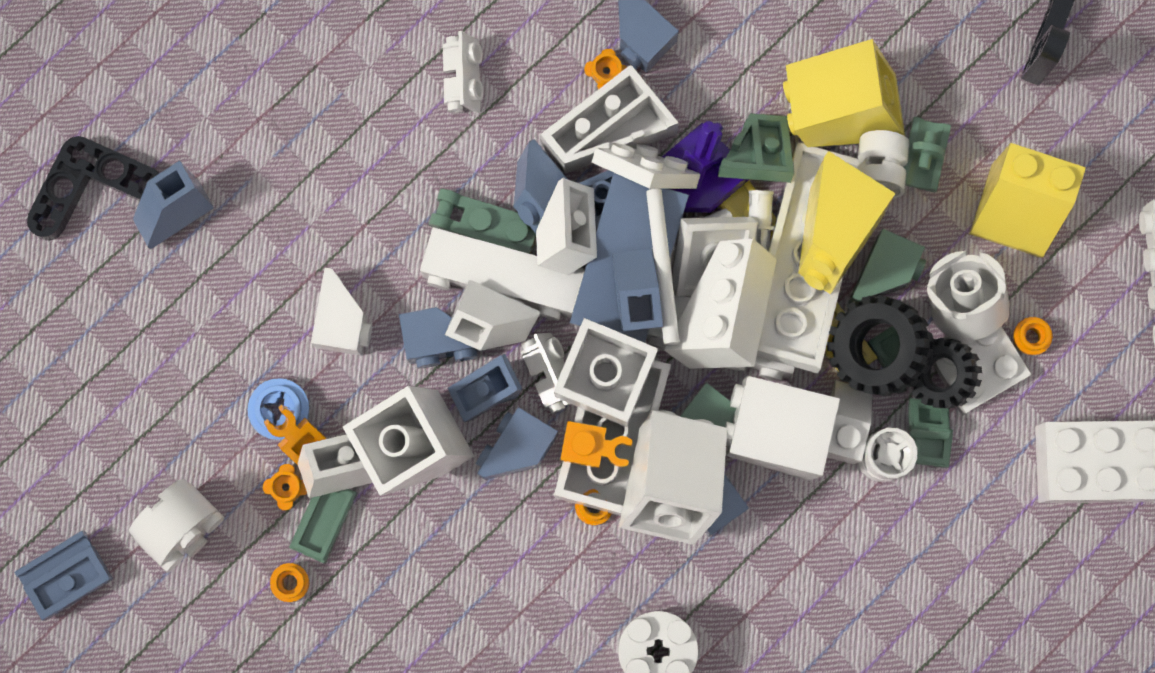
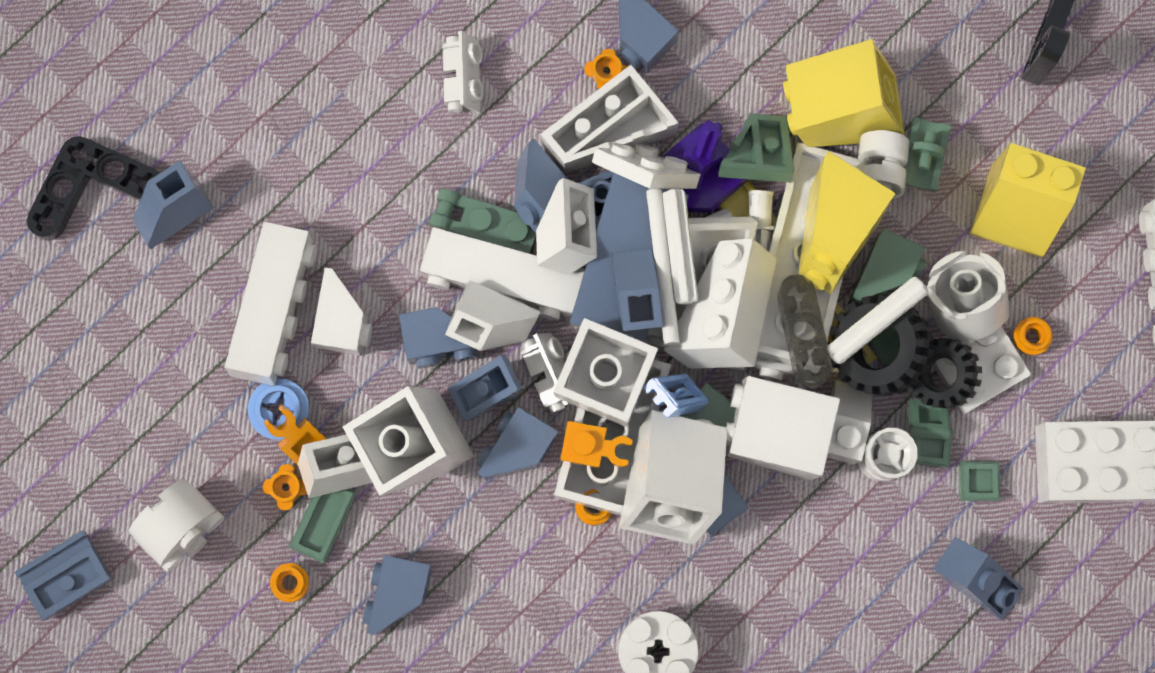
none -> white brick [224,222,316,386]
none -> sand blue slope [363,555,433,635]
none -> light blue tile [643,373,709,418]
none -> white axle [662,189,698,305]
none -> clear smoke beam [777,274,832,388]
none -> white axle [826,277,929,364]
none -> sand blue slope [933,537,1024,620]
none -> sand green tile [958,462,1000,501]

